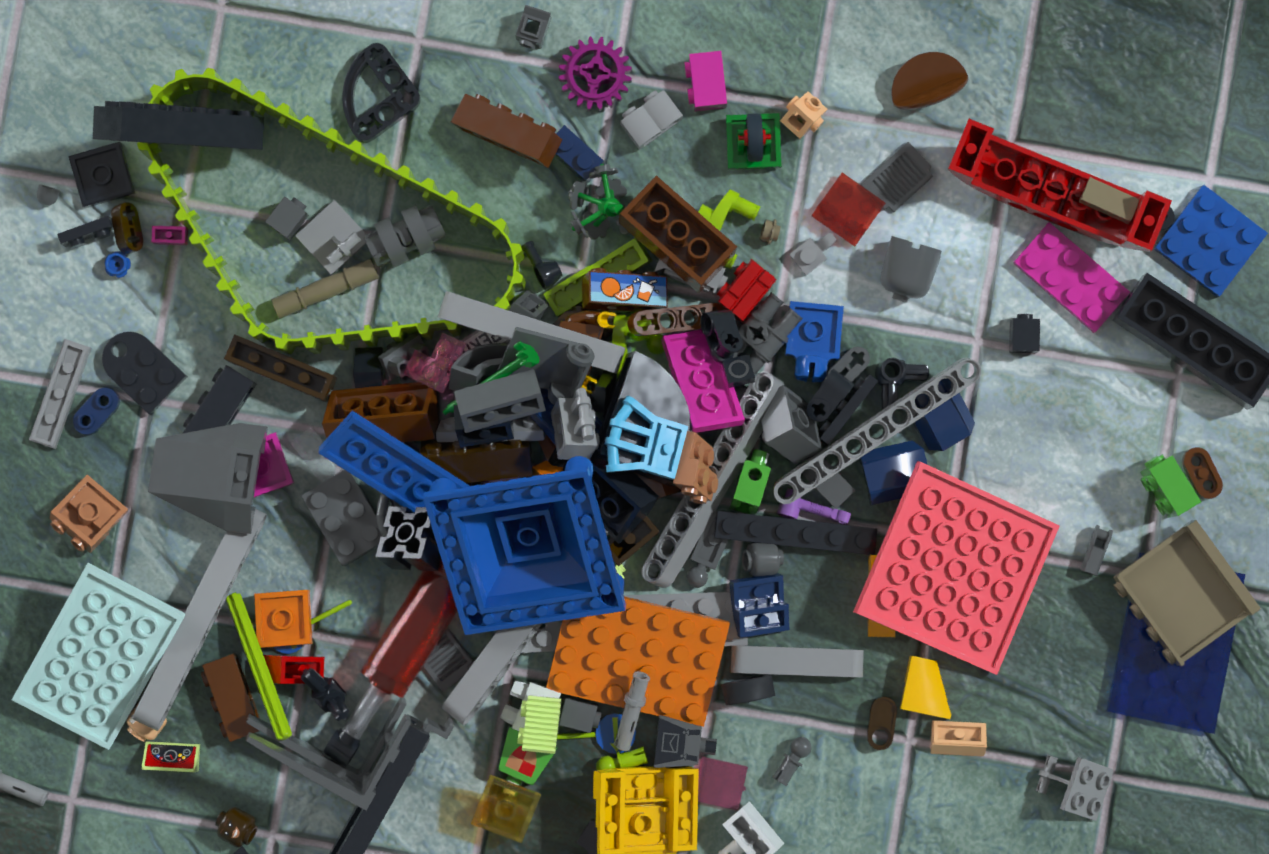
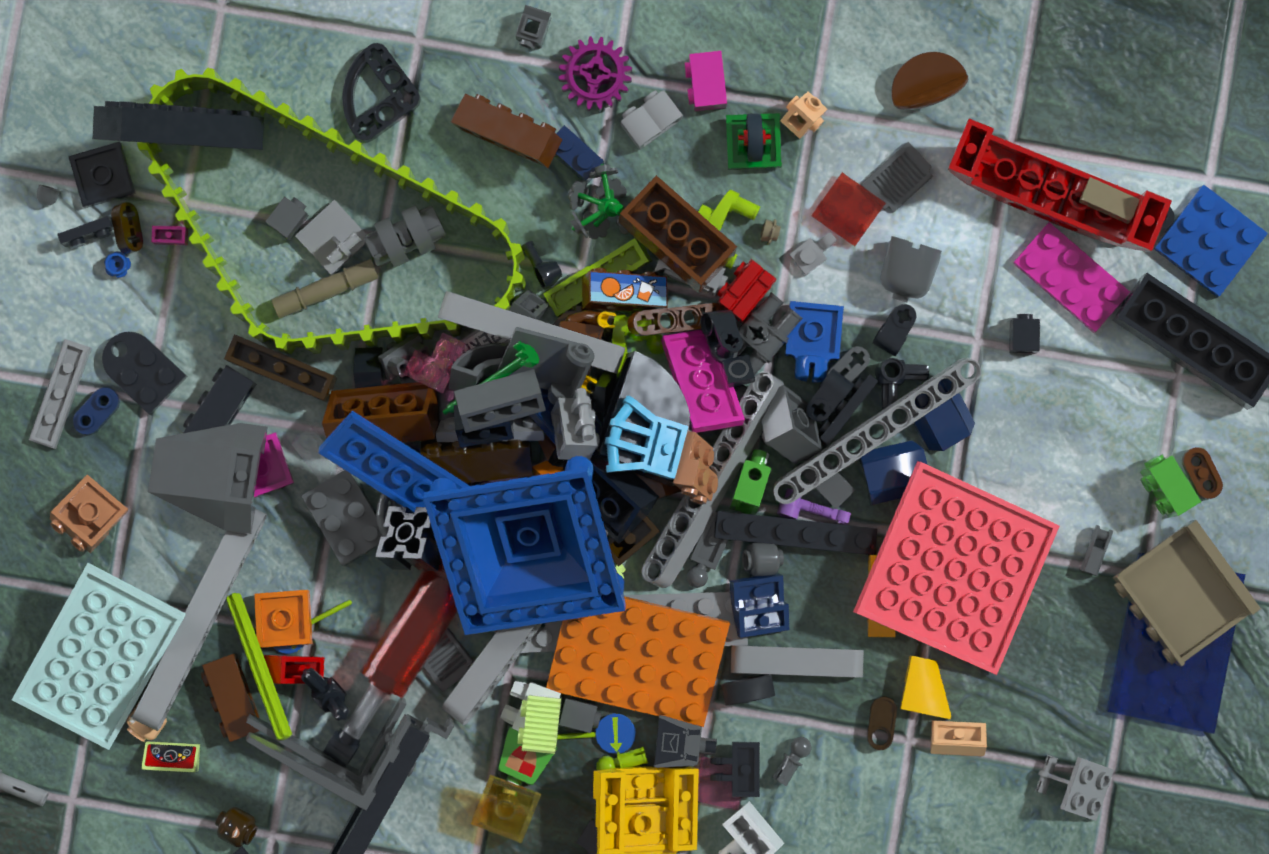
light grey pin [614,671,650,751] -> none
none -> black hinge [710,742,760,797]
none -> black piece [872,304,917,357]

